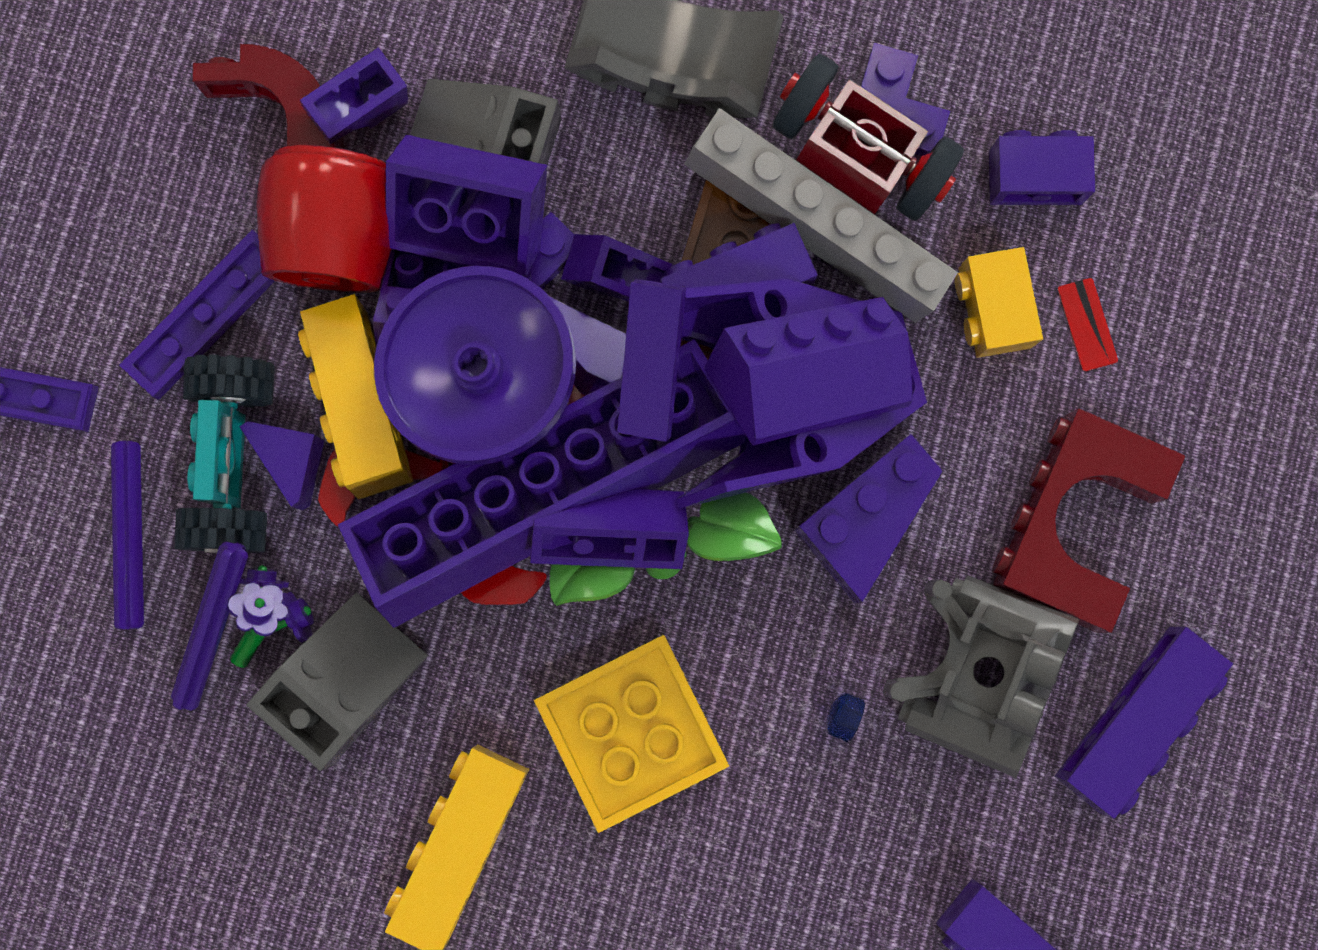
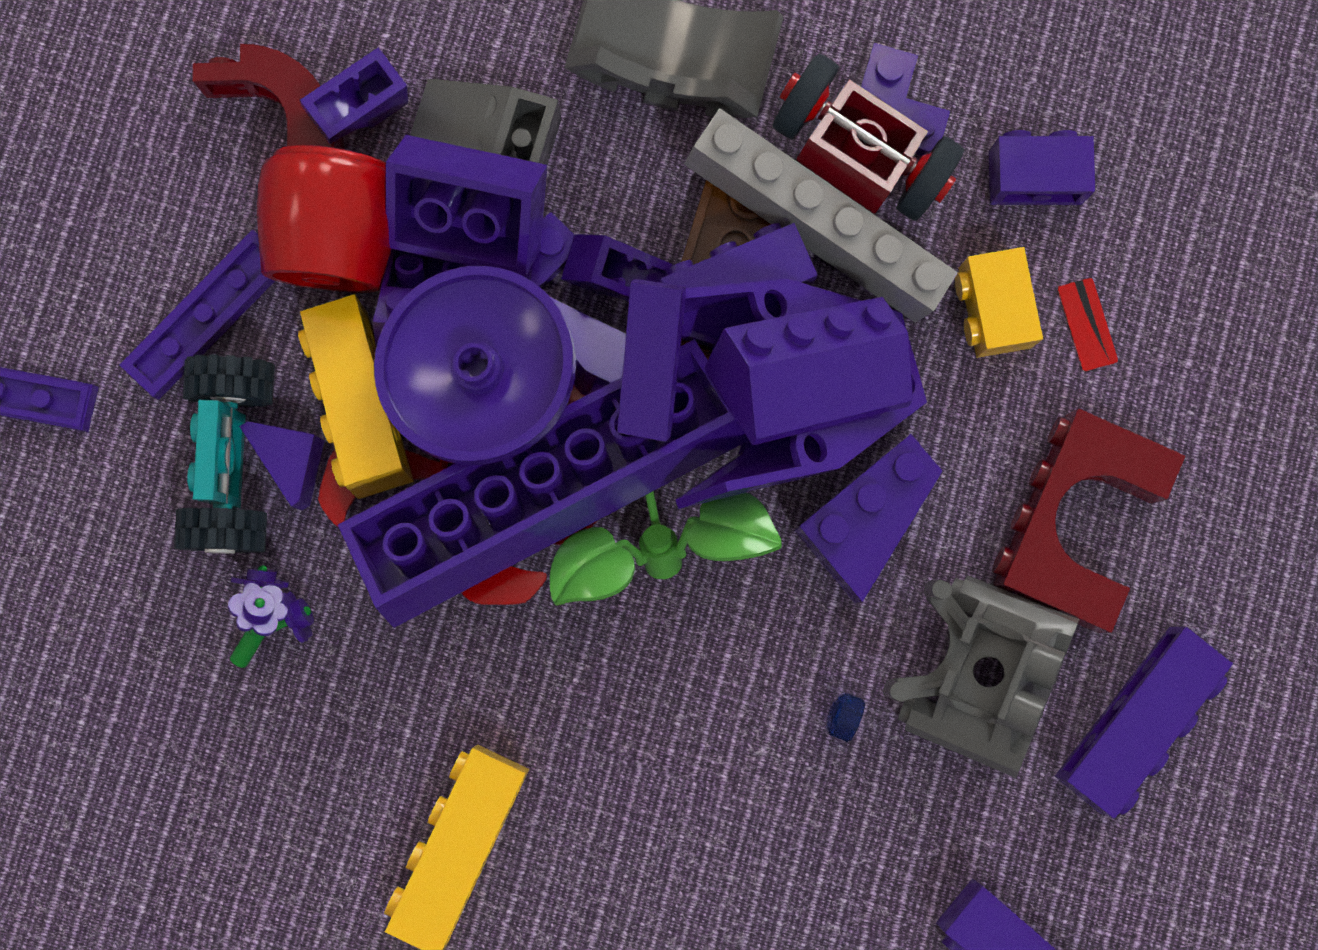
dark purple axle [111,441,144,630] -> none
dark purple axle [171,542,248,711] -> none
dark grey slope [246,592,429,771] -> none
dark purple slope [530,489,689,569] -> none
yellow plate [534,635,729,833] -> none

